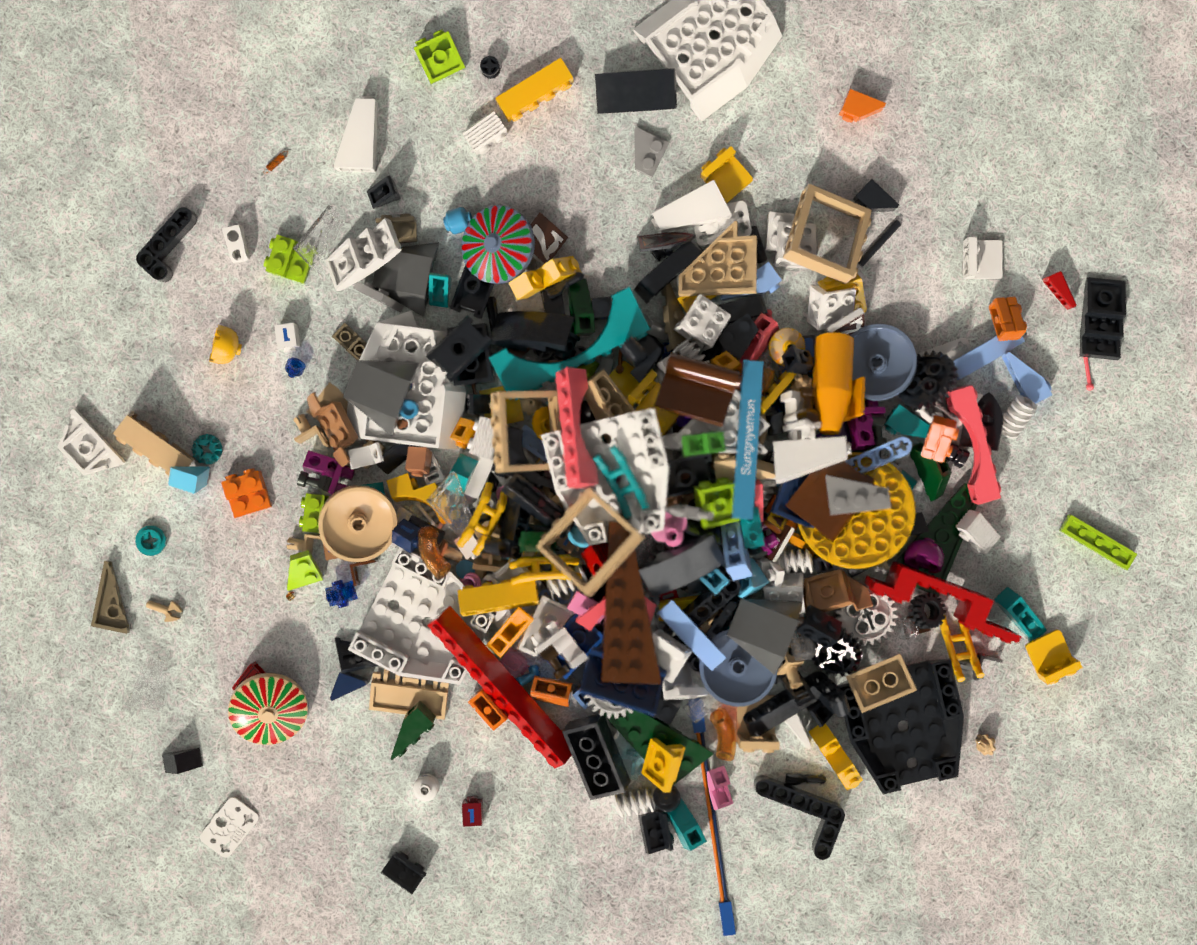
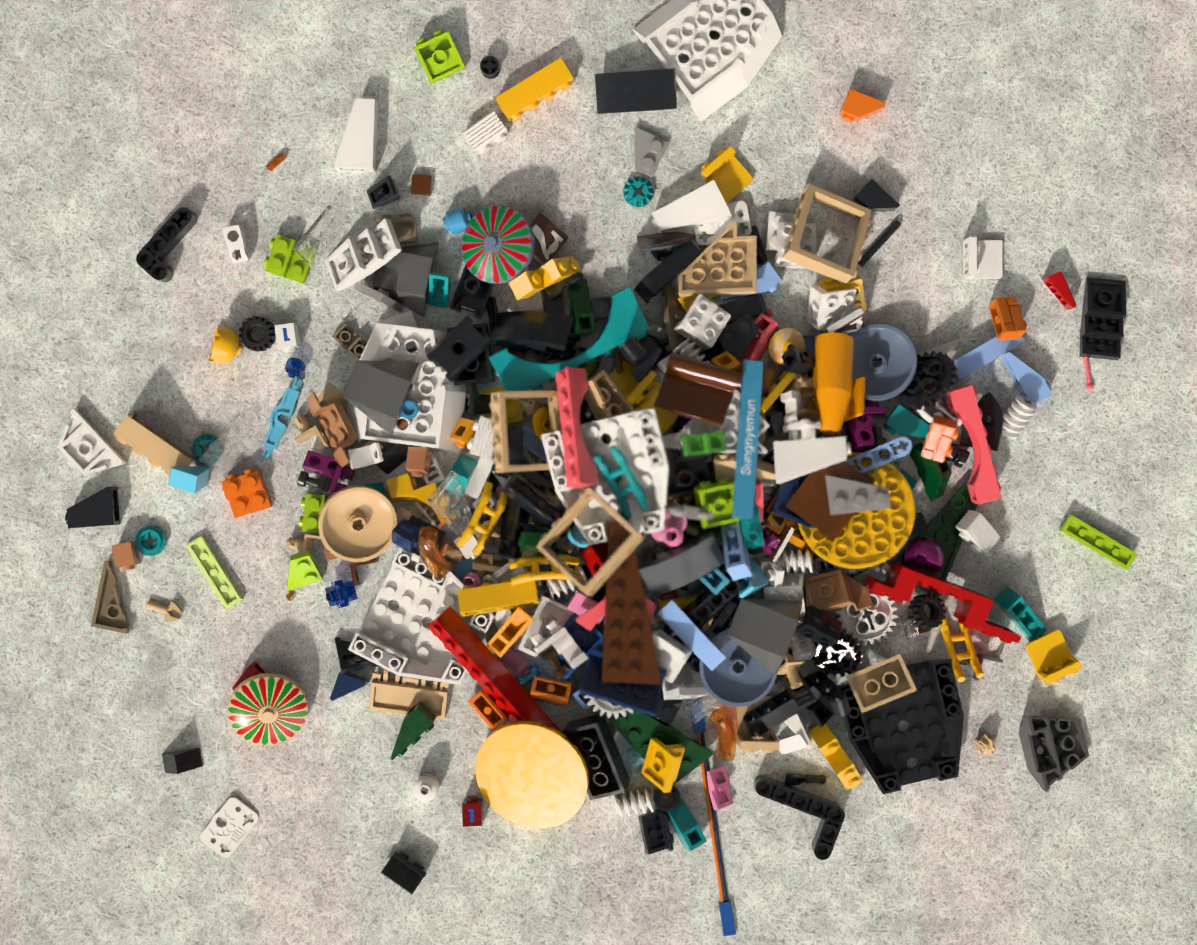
none -> black slope [65,486,120,528]
none -> nougat brick [112,541,141,571]
none -> yellowish green tile [186,535,243,610]
none -> clear wing [198,414,258,474]
none -> black tyre [239,316,276,352]
none -> medium azure piece [261,377,303,459]
none -> reddish brown tile [411,174,432,196]
none -> yellow tile [475,721,589,828]
none -> teal gear [623,176,654,207]
none -> white sticker [778,734,808,755]
none -> dark grey wedge [1019,716,1089,792]

